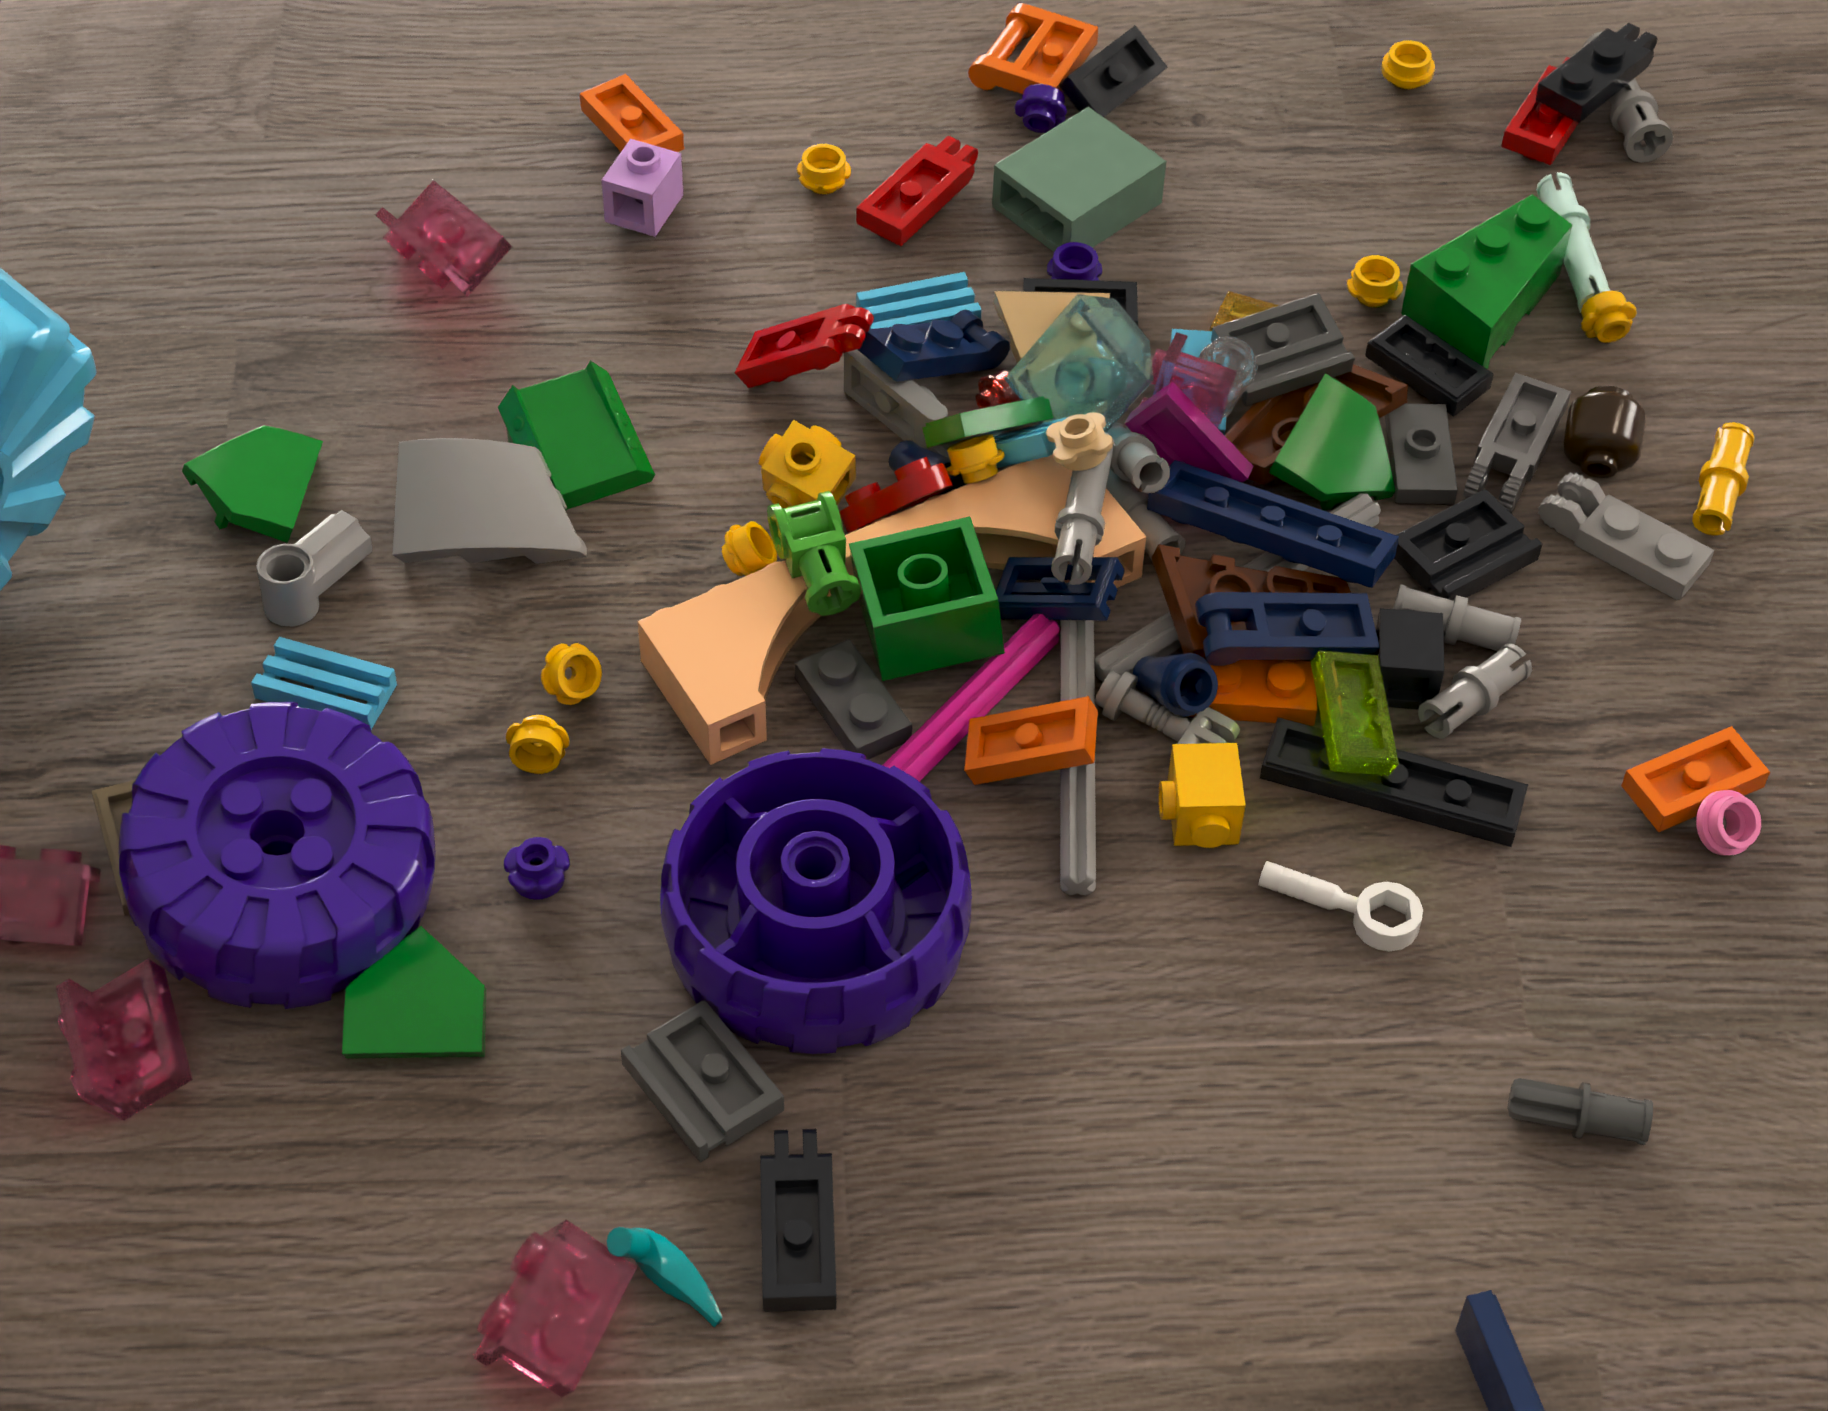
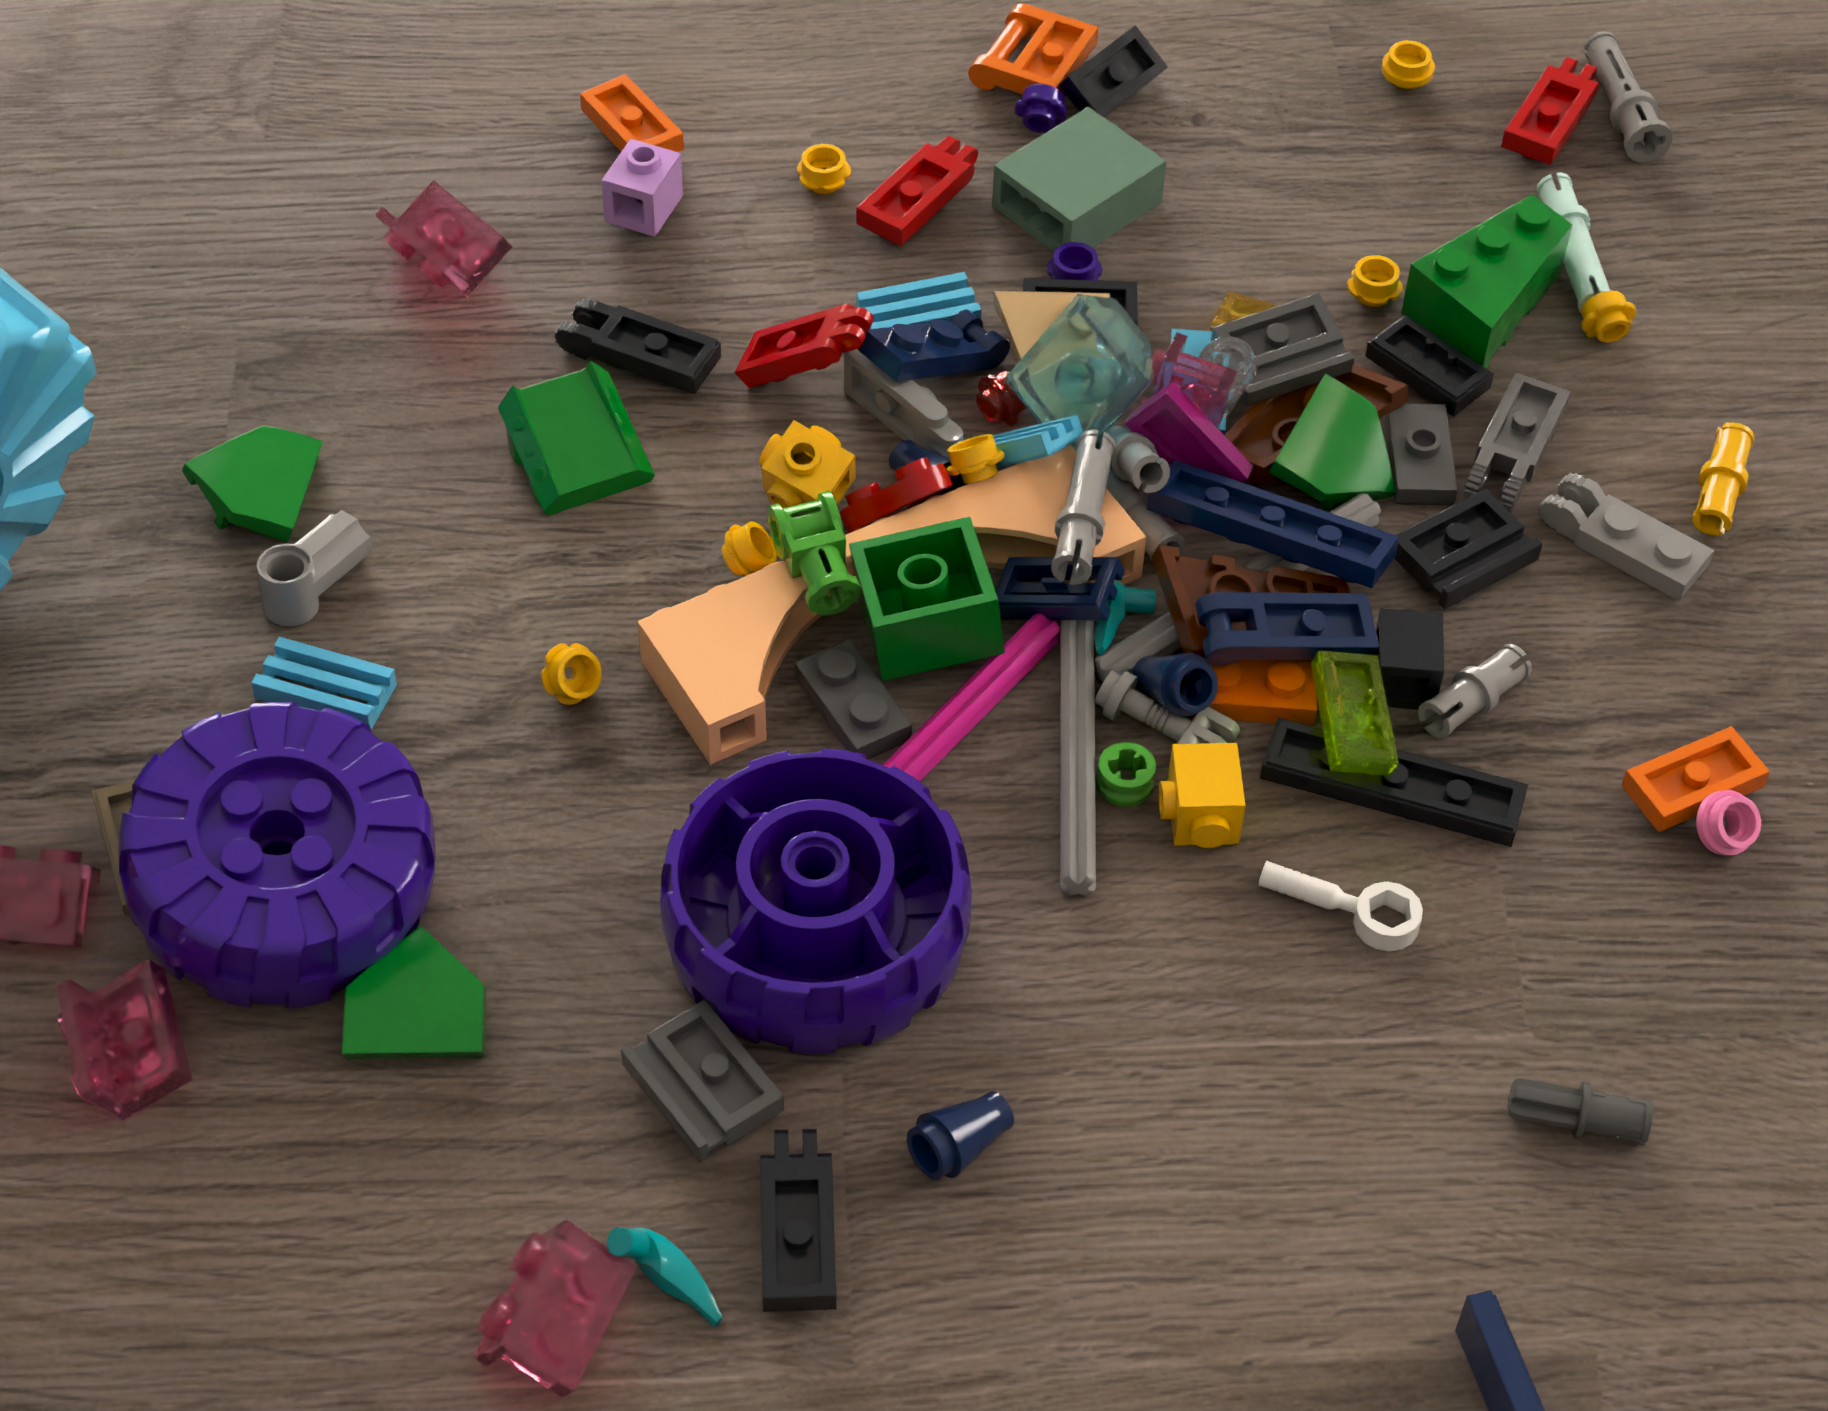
light grey slope [392,438,587,564] -> none
dark purple plate [504,837,570,900] -> none
yellow plate [506,715,570,774] -> none
green tile [922,396,1053,448] -> none
orange plate [964,696,1098,785] -> none
tan plate [1046,412,1113,471] -> none
light grey pin [1393,584,1521,651] -> none
black hinge [1536,23,1658,123] -> none
dark brown head [1564,386,1645,478] -> none
none -> black hinge [554,298,721,394]
none -> dark blue cone [907,1091,1014,1180]
none -> teal bar [1094,580,1156,656]
none -> bright green bush [1096,742,1156,807]

